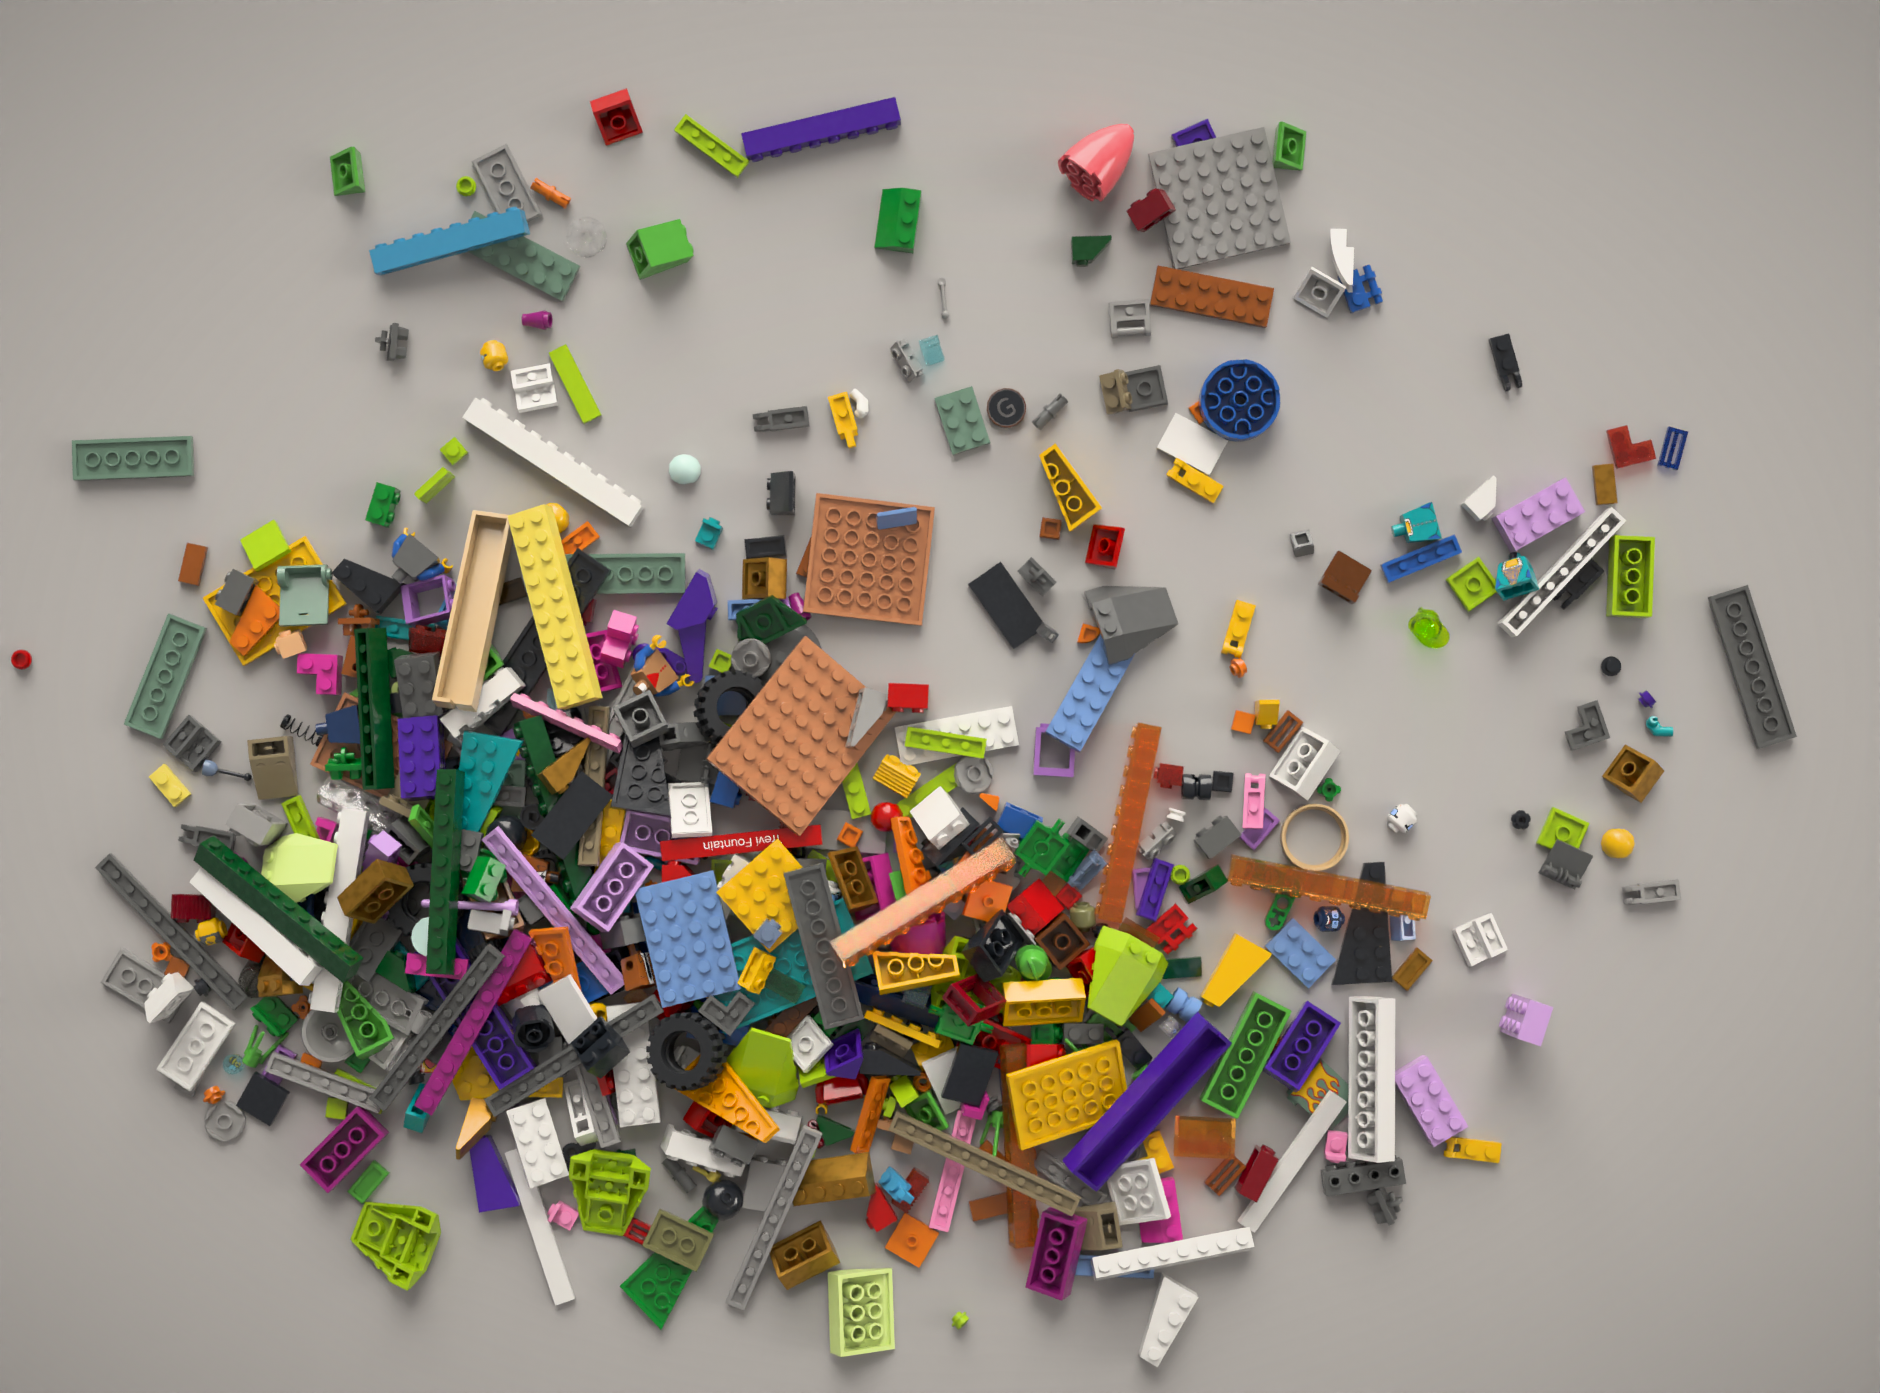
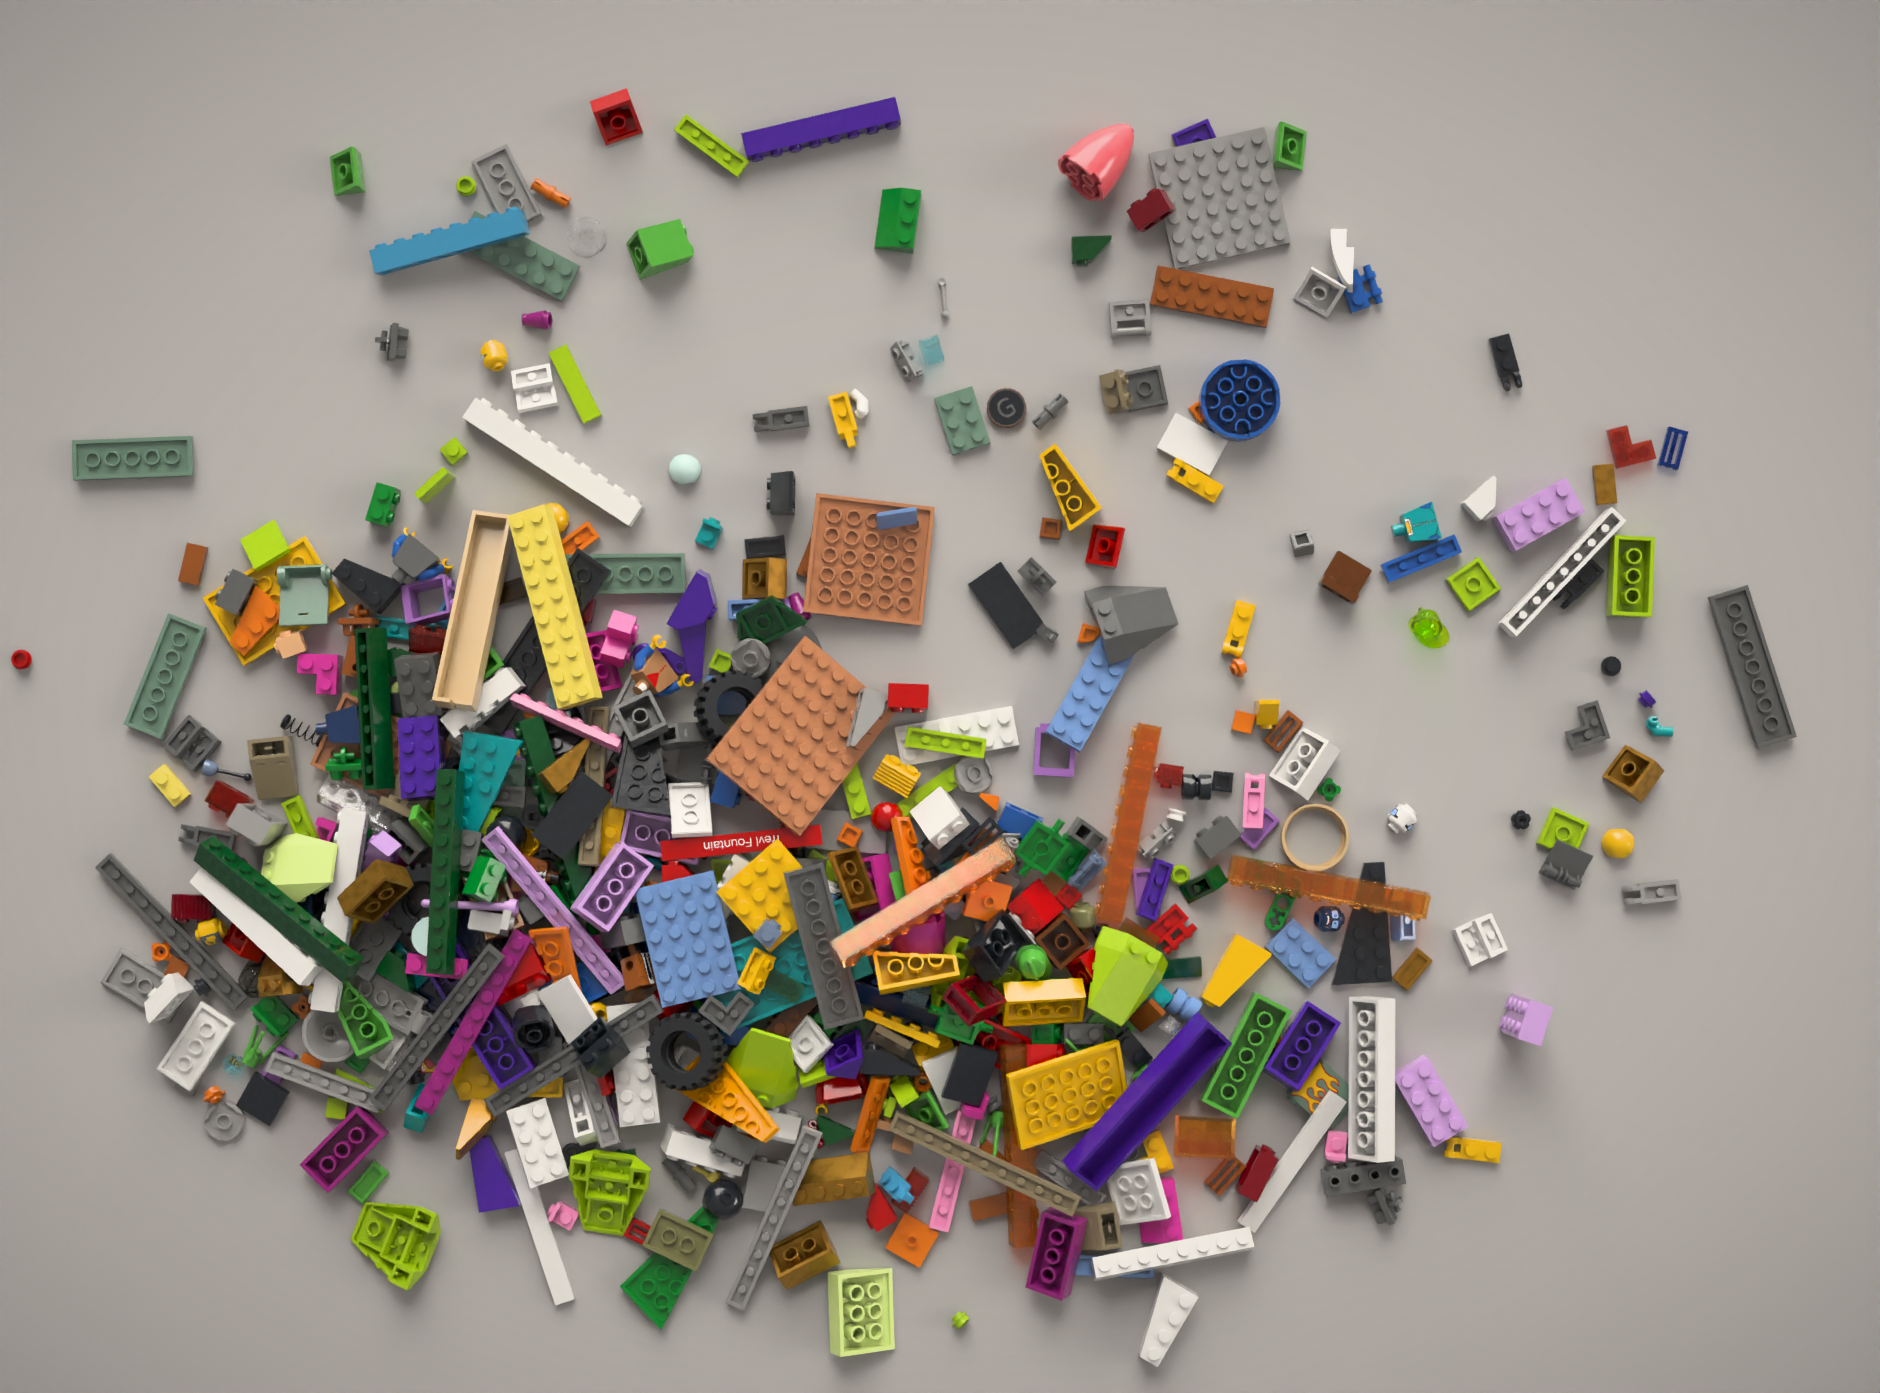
teal torso [1495,552,1539,601] -> none
none -> clear red brick [204,780,255,819]

